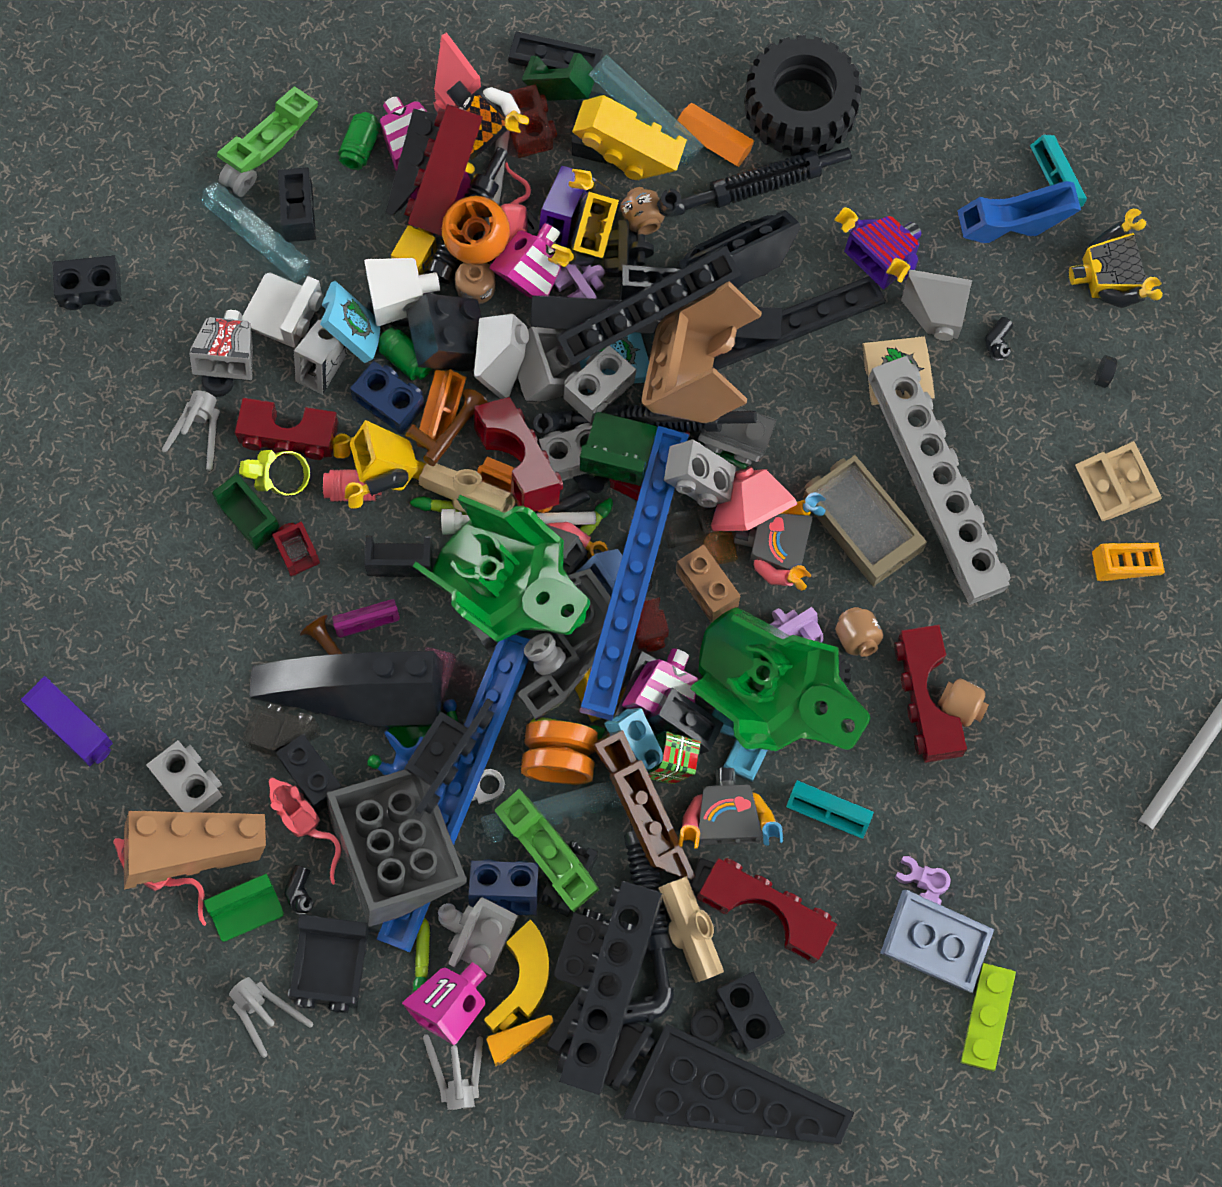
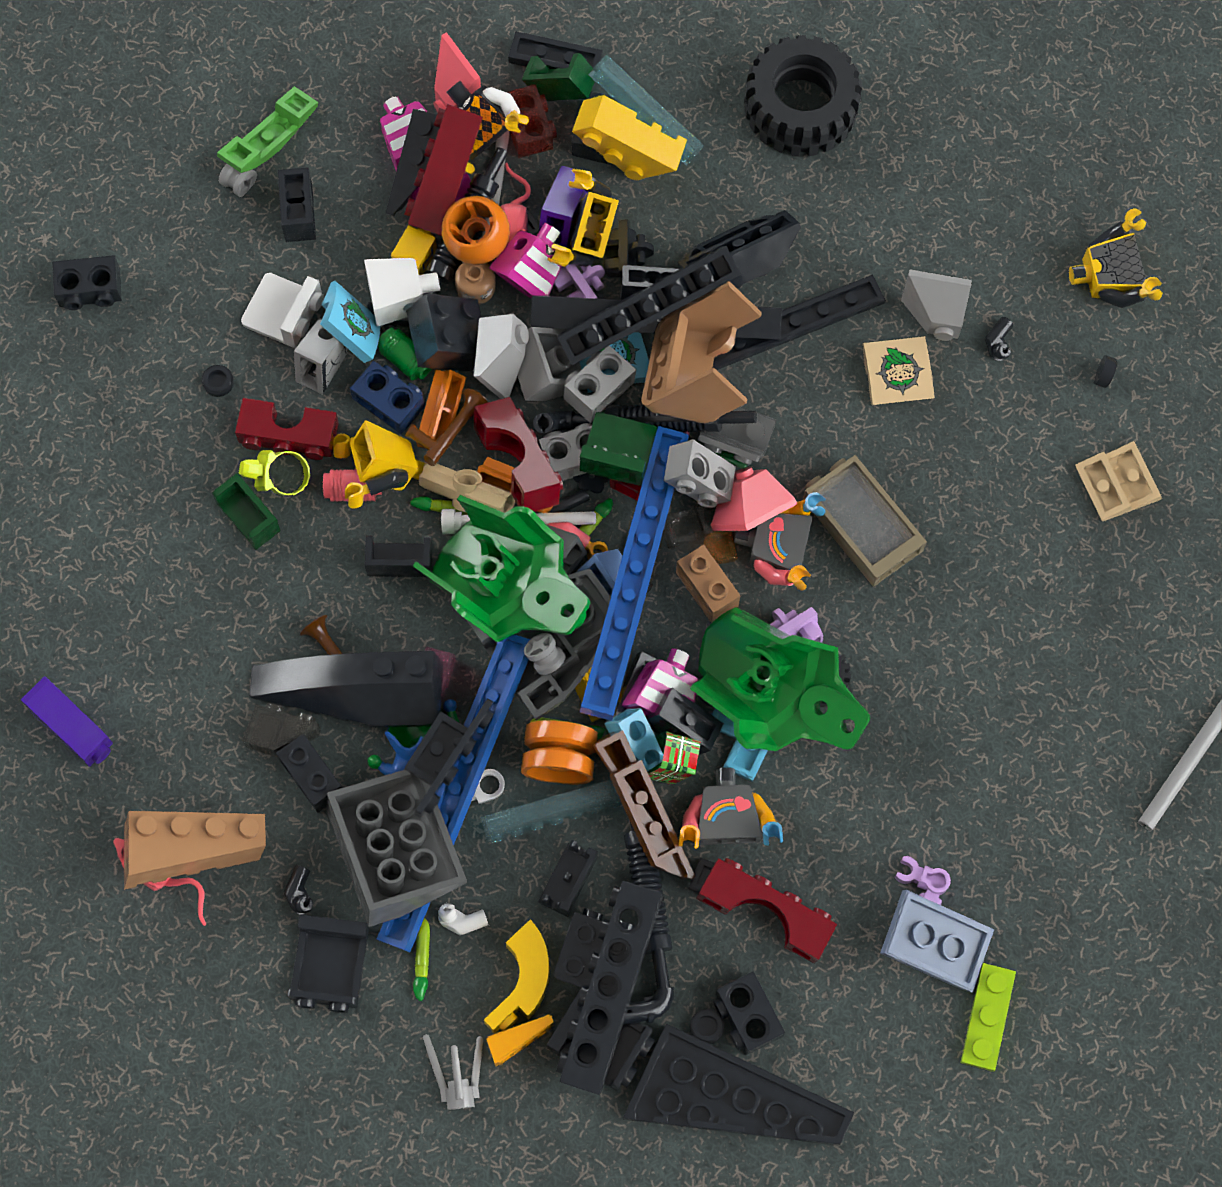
light grey brick [146,740,223,813] -> none
light grey plant [162,390,220,471] -> none
light grey torso [189,310,253,380] -> none
clear light blue piece [201,182,311,283] -> none
green panel [204,874,284,942] -> none
light grey plant [229,977,313,1058] -> none
coral animal [268,778,342,885] -> none
dark red window [272,521,320,576] -> none
magenta slope [332,599,400,638] -> none
green head [338,112,381,170] -> none
dark pink torso [402,962,487,1045] -> none
light grey bracket [448,897,518,975] -> none
dark blue brick [469,859,539,916] -> none
bright green slope [494,789,600,912] -> none
medium nougat head [620,187,665,235] -> none
clear red window [635,597,669,652] -> none
black piece [657,147,852,217] -> none
tan piece [658,876,724,983] -> none
orange piece [673,103,754,167] -> none
teal piece [786,780,874,839] -> none
torso [834,207,921,290] -> none
medium nougat head [835,607,883,657] -> none
light grey brick [868,356,1010,605] -> none
dark red arch [894,625,967,763] -> none
medium nougat head [937,679,989,727] -> none
blue arch [957,181,1081,243] -> none
teal piece [1030,135,1087,207] -> none
light orange slope [1092,543,1165,581] -> none

